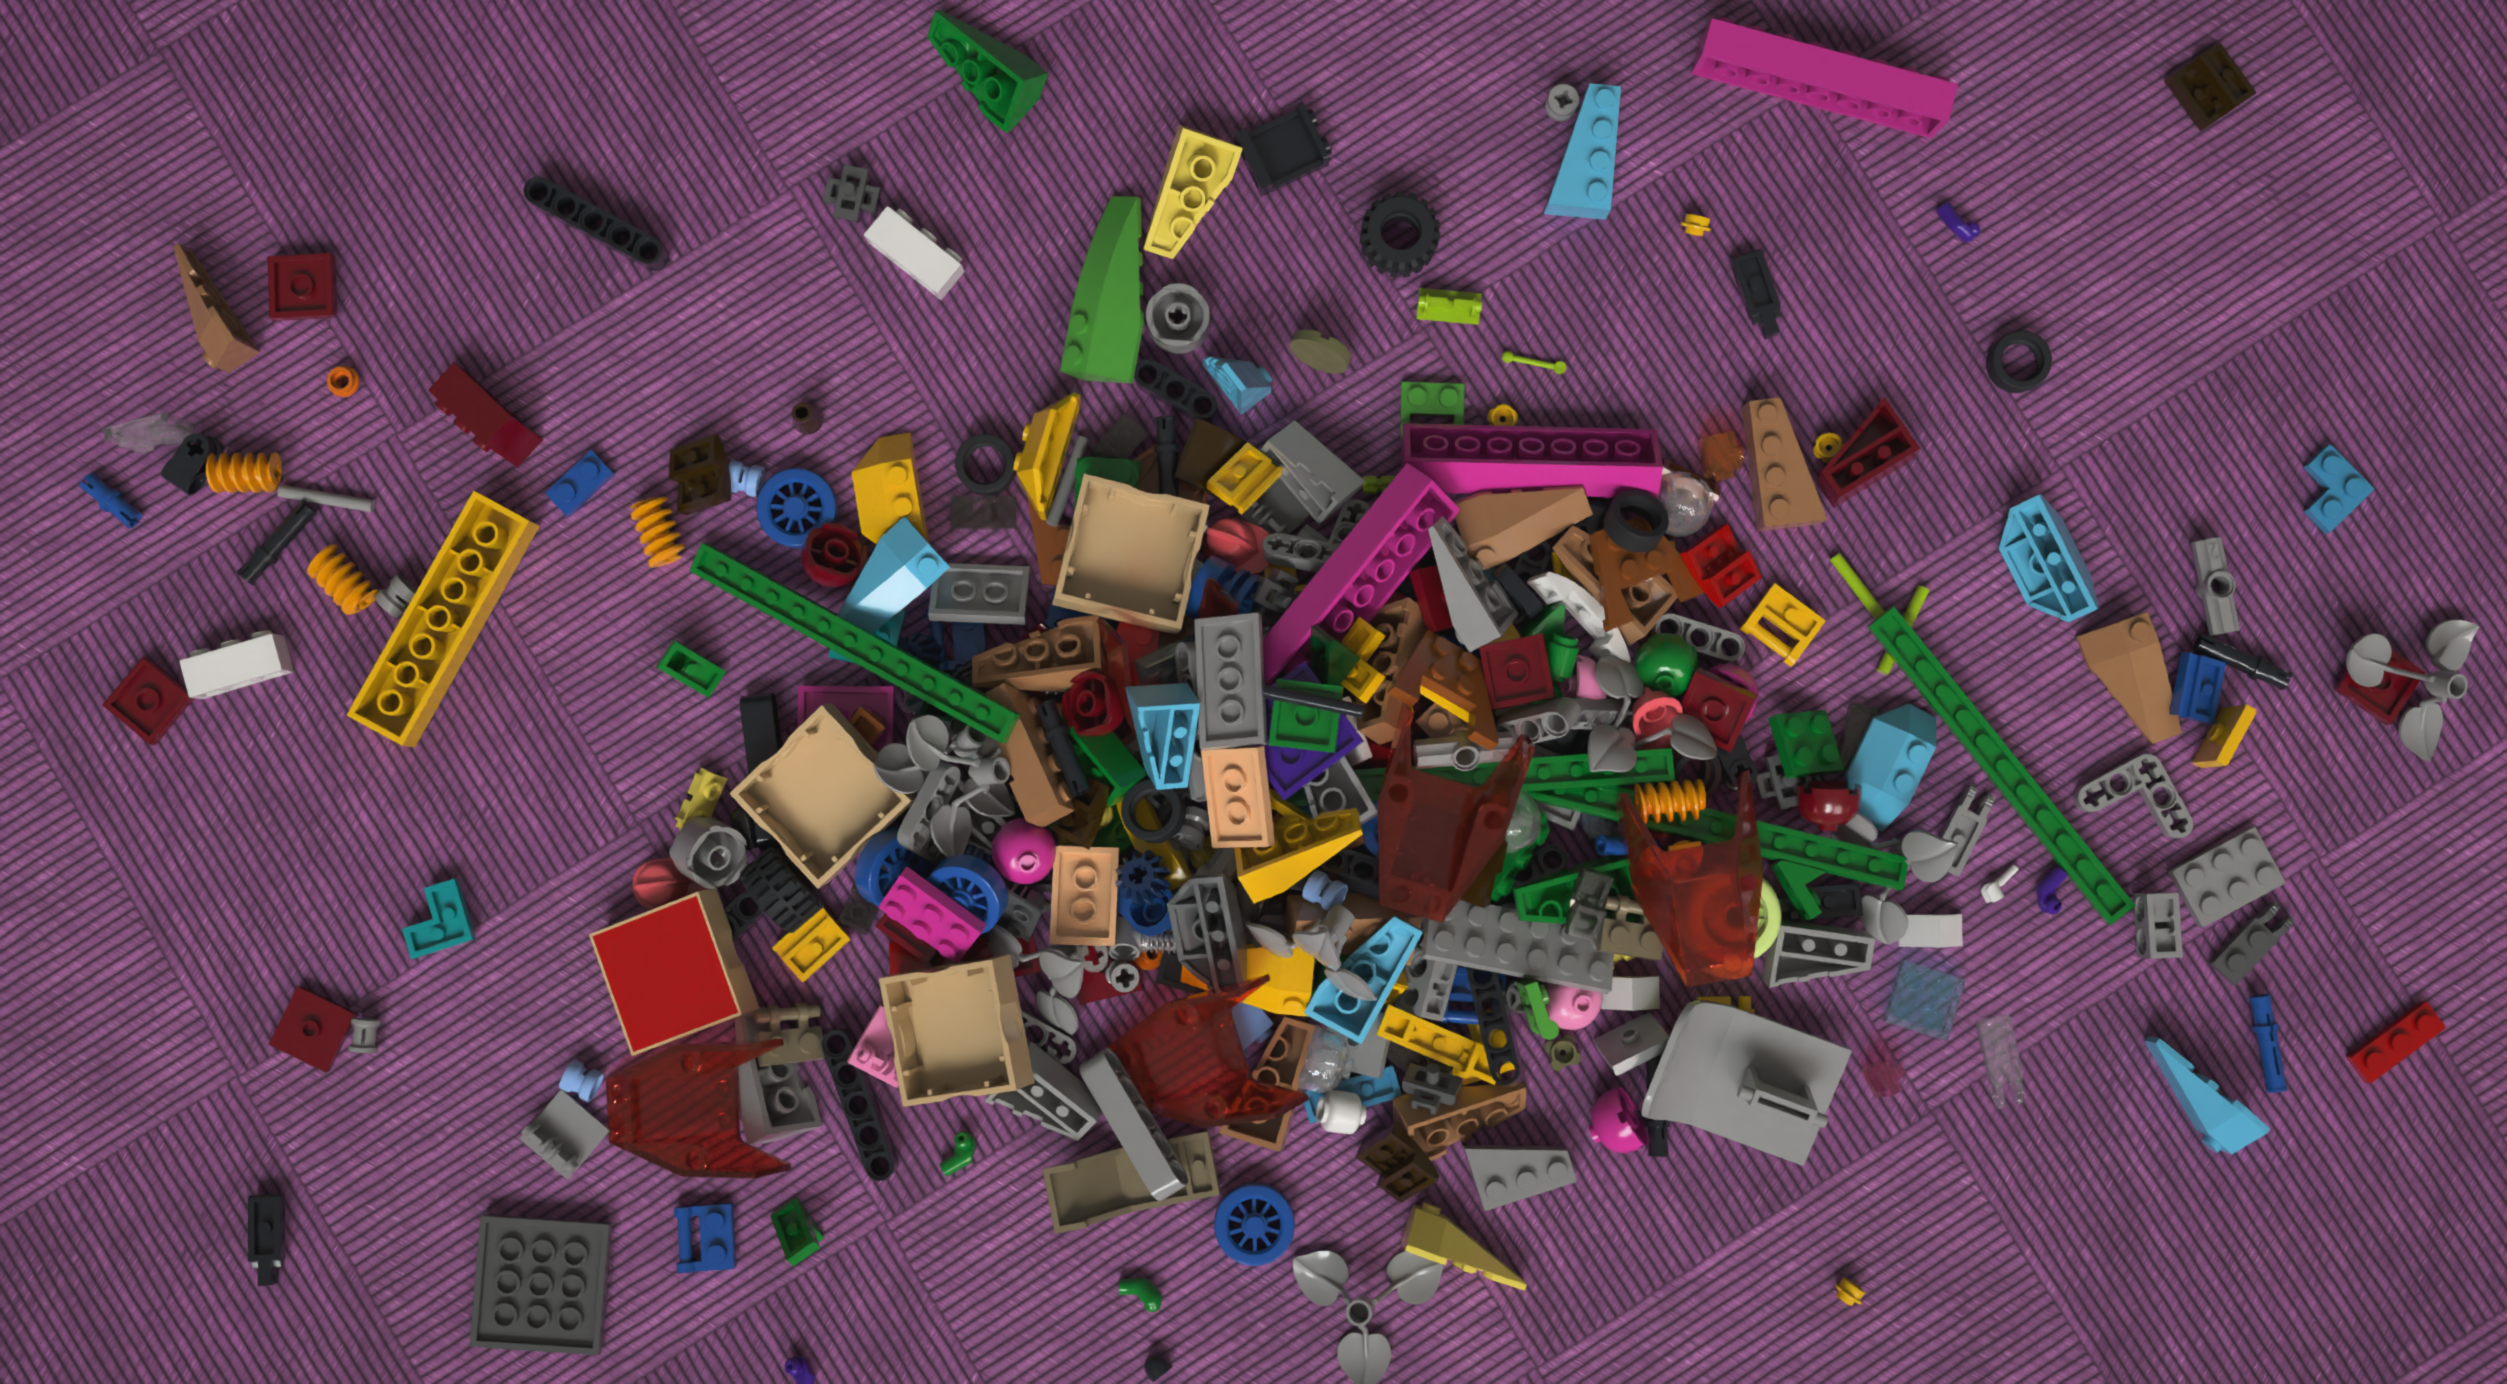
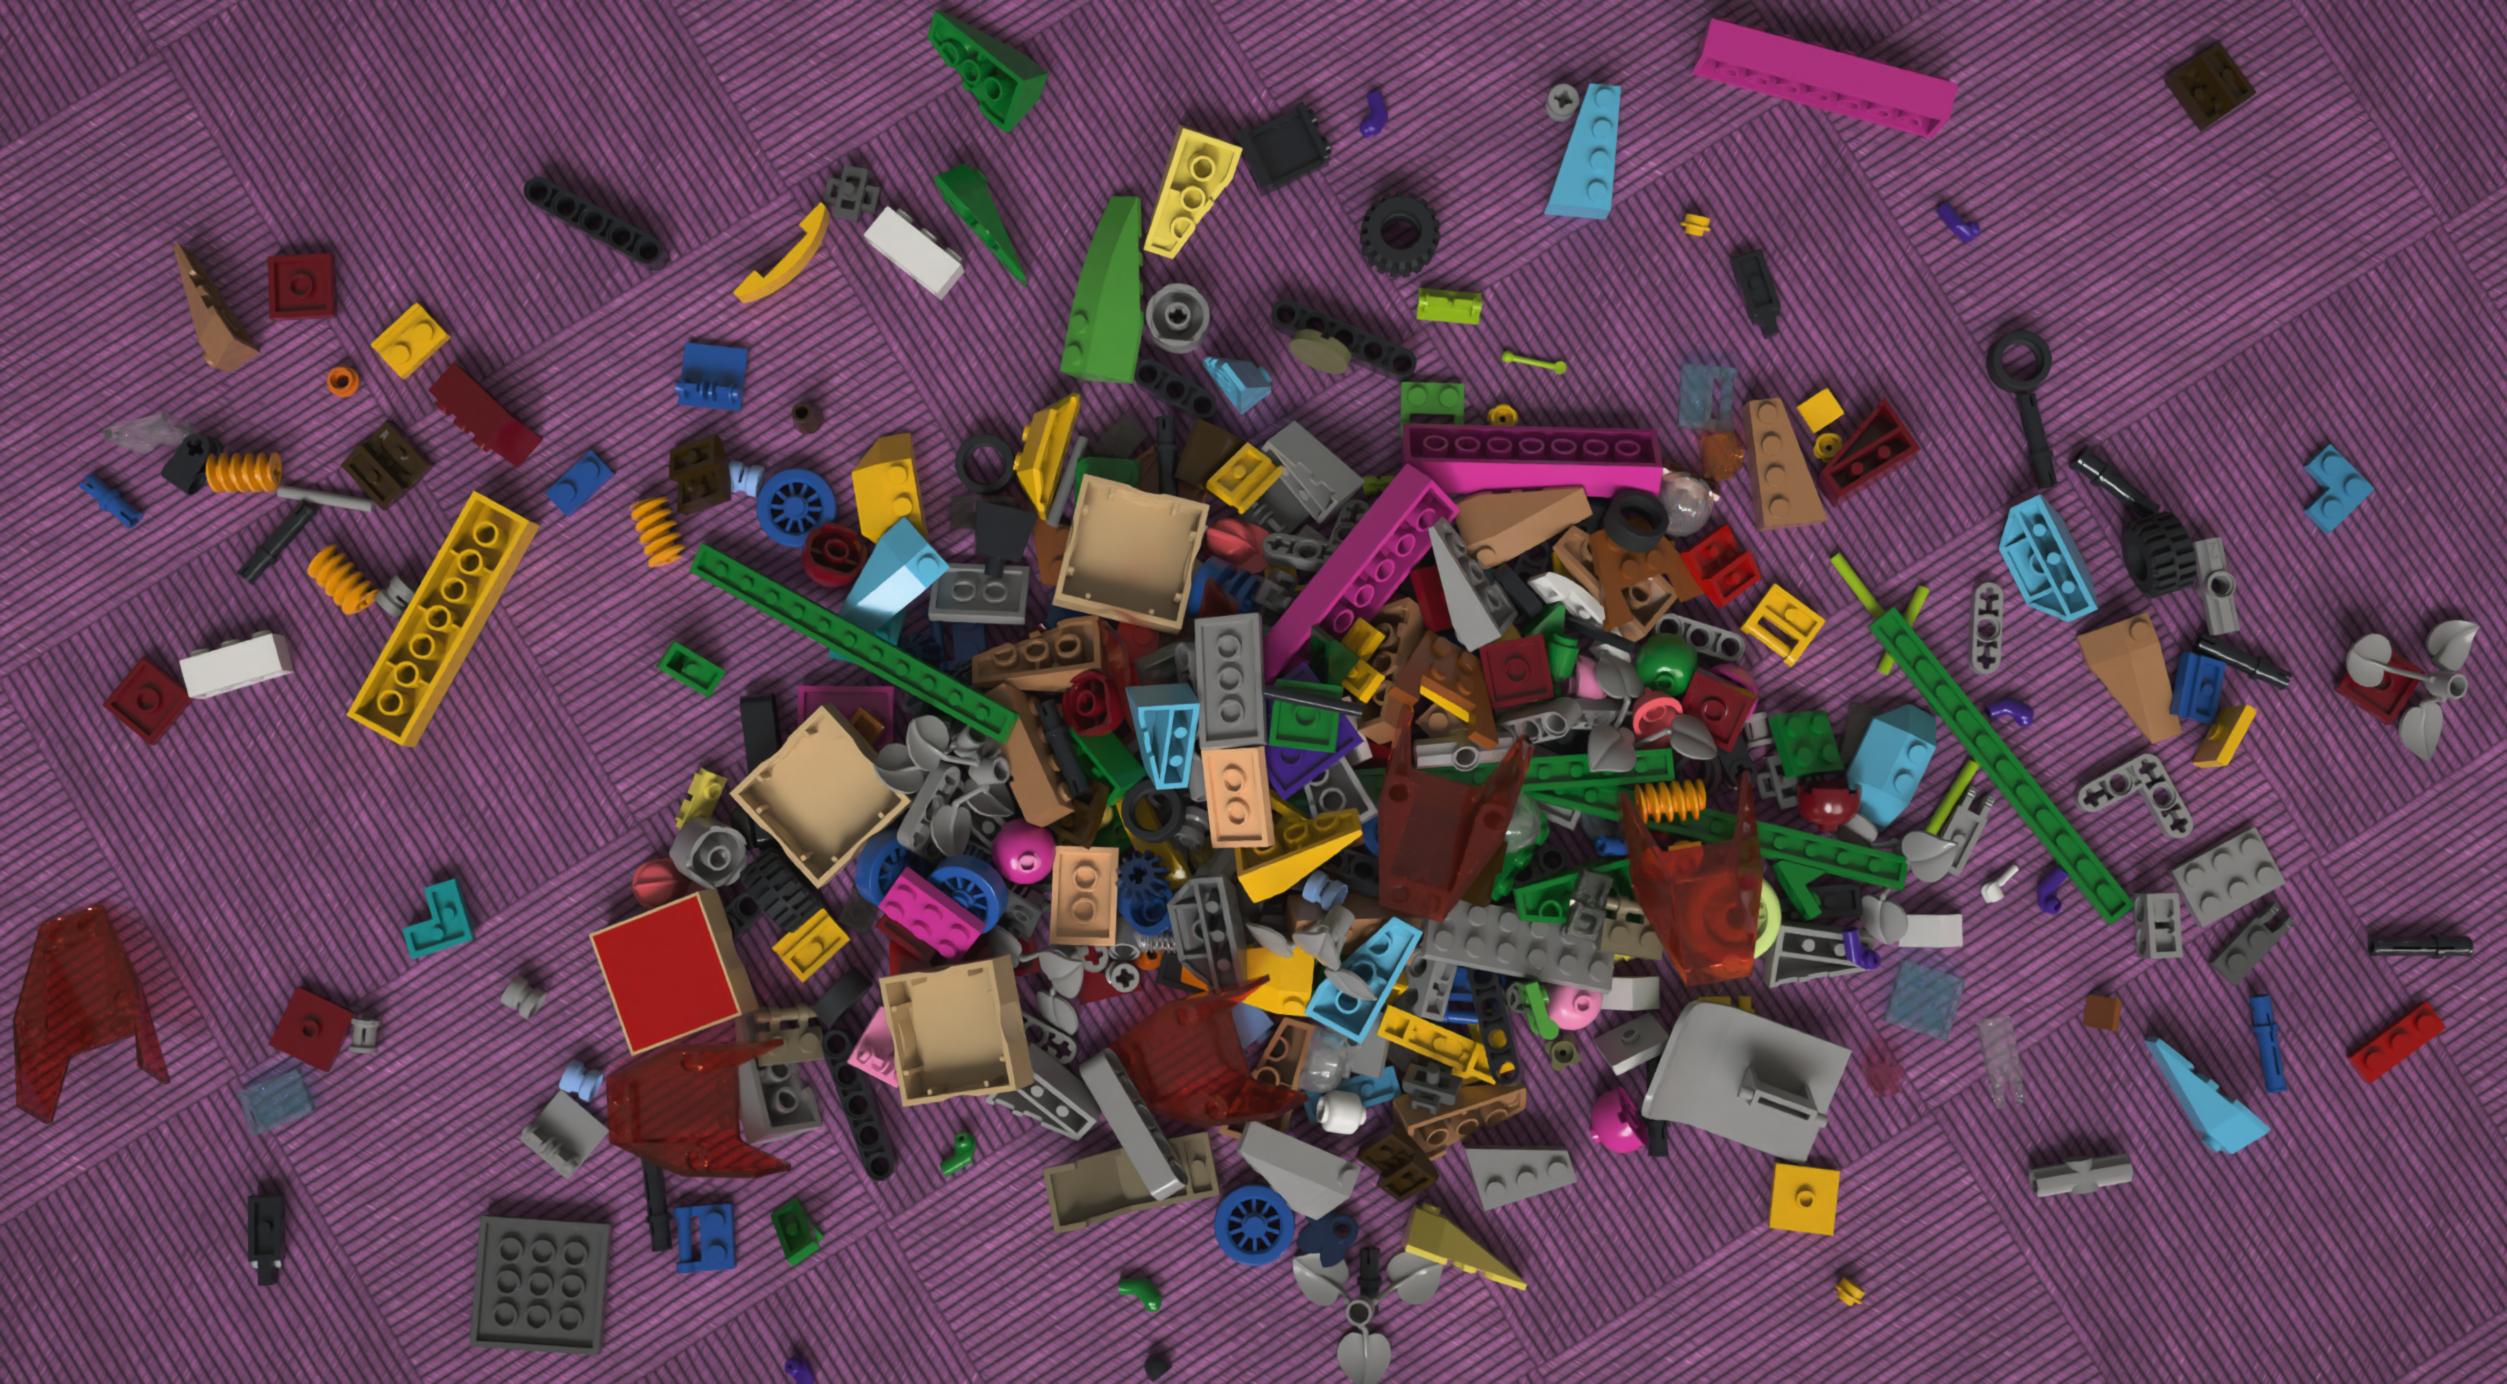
none -> clear red windscreen [13,904,171,1125]
none -> clear light blue plate [236,1068,317,1137]
none -> dark brown slope [341,420,435,511]
none -> yellow plate [370,302,451,380]
none -> light grey wheel [501,976,547,1020]
none -> black pin [640,1151,673,1252]
none -> blue hinge [675,342,748,412]
none -> yellow slope [733,202,831,304]
none -> black tyre [812,967,873,1027]
none -> green wedge [933,163,1028,288]
none -> black torso [974,501,1038,578]
none -> light grey wedge [1236,1119,1361,1220]
none -> black beam [1271,299,1417,382]
none -> dark blue plate [1296,1209,1359,1268]
none -> black pin [1357,1247,1382,1316]
none -> dark purple arm [1359,91,1388,137]
none -> black bar [1564,613,1635,653]
none -> clear light blue plate [1676,364,1738,433]
none -> light grey bush [1744,712,1774,749]
none -> yellow plate [1767,1162,1840,1236]
none -> yellow slope [1796,388,1844,434]
none -> dark purple arm [1842,927,1881,970]
none -> lime bar [1923,760,1979,835]
none -> light grey beam [1968,582,2004,675]
none -> dark purple arm [1985,697,2034,727]
none -> black pin [2015,393,2058,490]
none -> light grey piece [2028,1153,2133,1197]
none -> black pin [2068,445,2160,518]
none -> dark orange slope [2083,995,2122,1031]
none -> black tyre [2121,511,2197,599]
none -> black pin [2367,934,2473,959]

